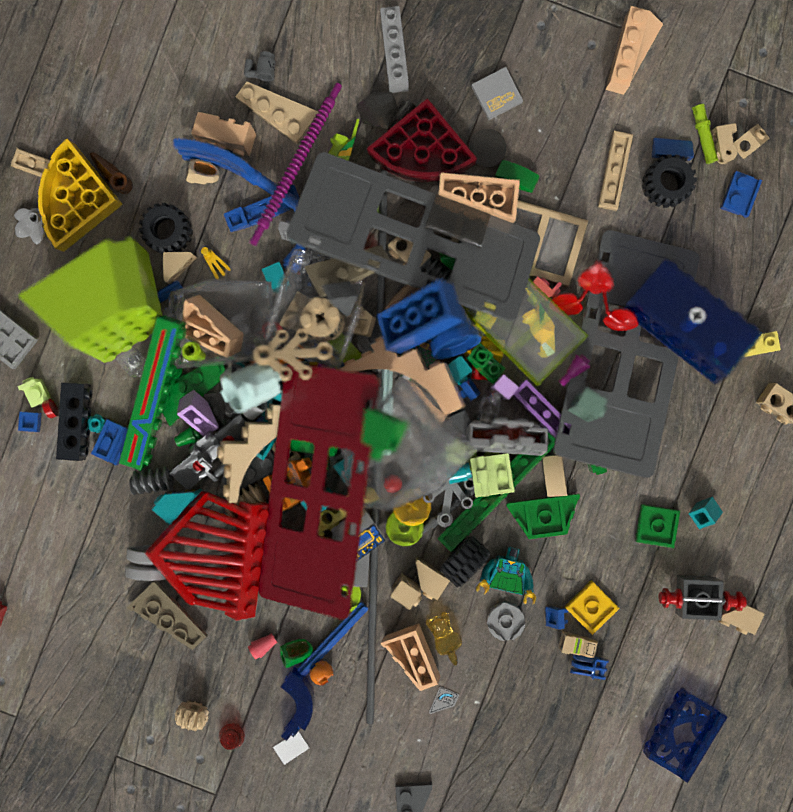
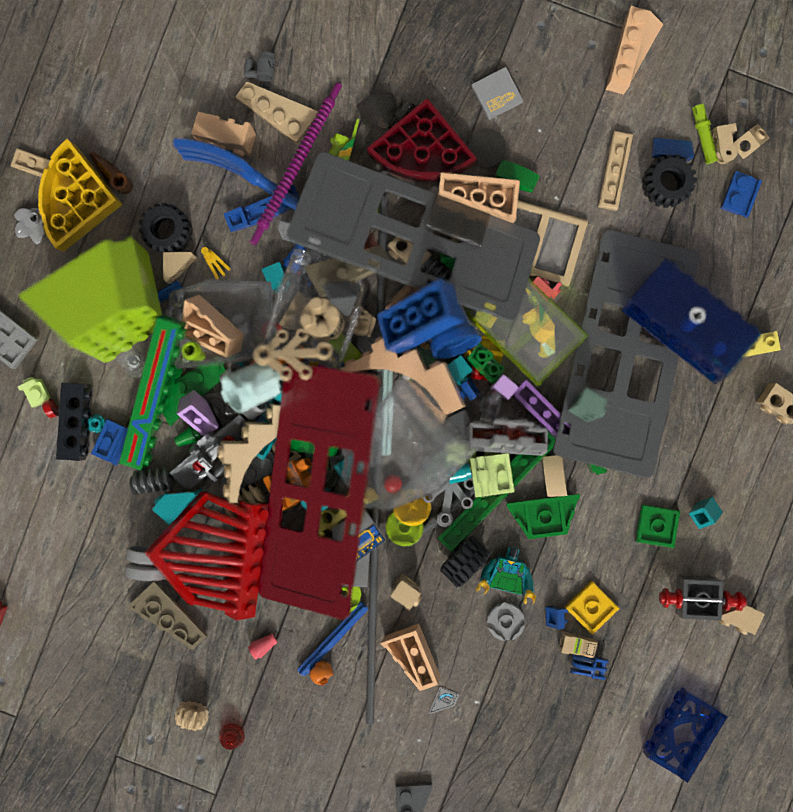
blue plate [18,412,41,432] -> none
tan rock [186,159,219,184] -> none
white sticker [273,731,309,765] -> none
rock [279,639,313,668] -> none
clear blue arch [280,666,315,741] -> none
green torso [362,409,409,461] -> none
light grey brick [380,6,409,94] -> none
tan slope [415,557,450,600] -> none
clear yellow animal [426,612,462,666] -> none
red plant [549,261,639,331] -> none
magenta cone [558,354,590,386] -> none

